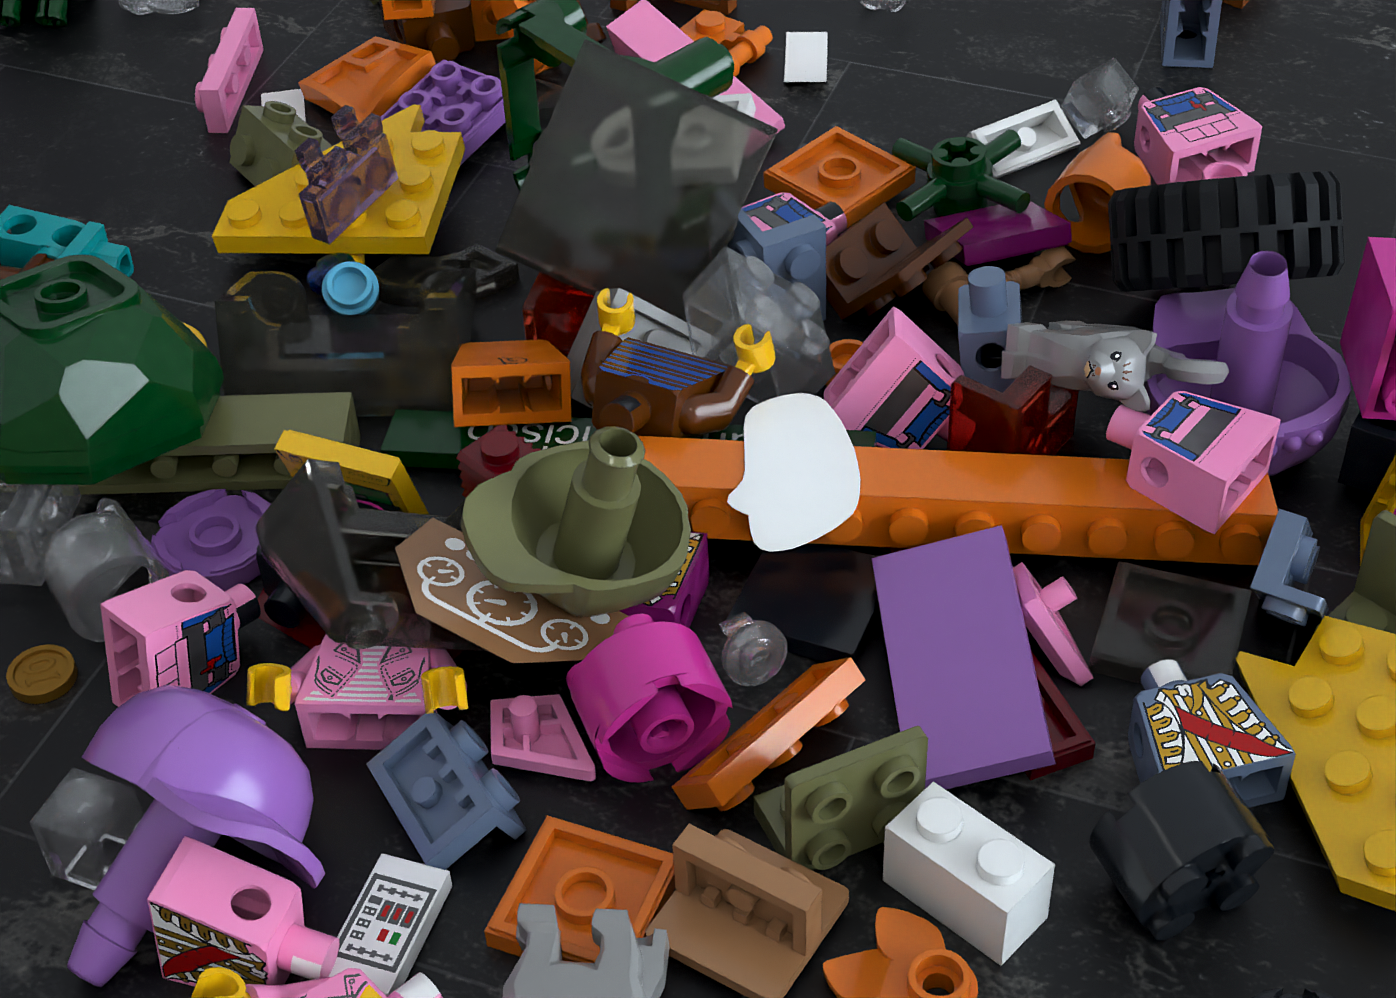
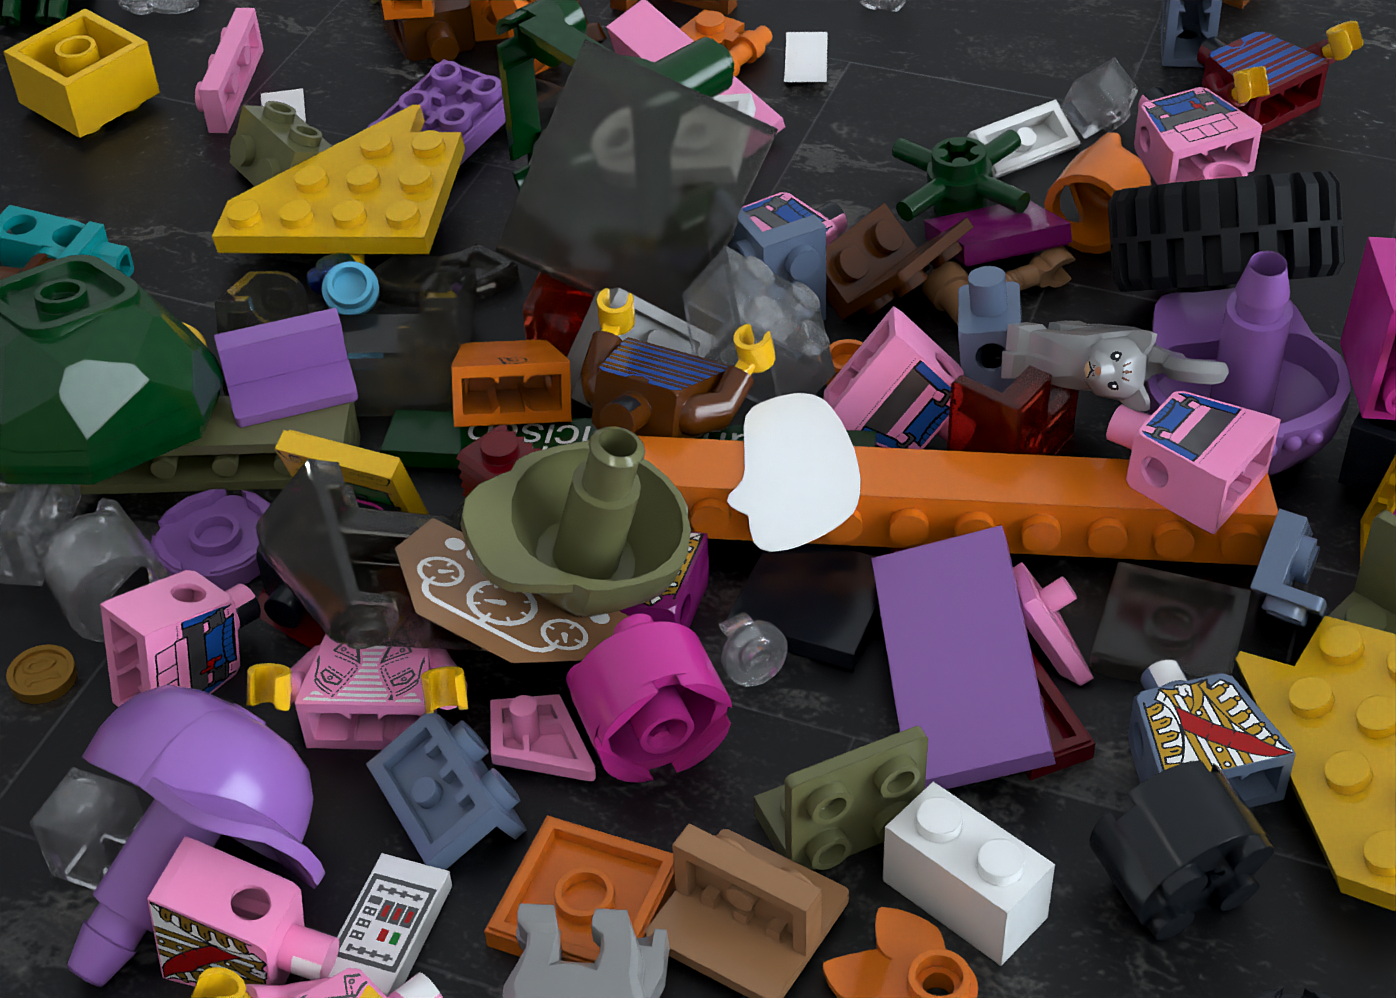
plate [295,105,398,244] -> none
orange plate [298,36,436,133] -> none
orange plate [671,657,865,811] -> none
orange plate [764,126,916,229] -> none
none -> yellow brick [3,9,160,138]
none -> medium lavender panel [214,308,358,427]
none -> dark red torso [1197,21,1363,134]

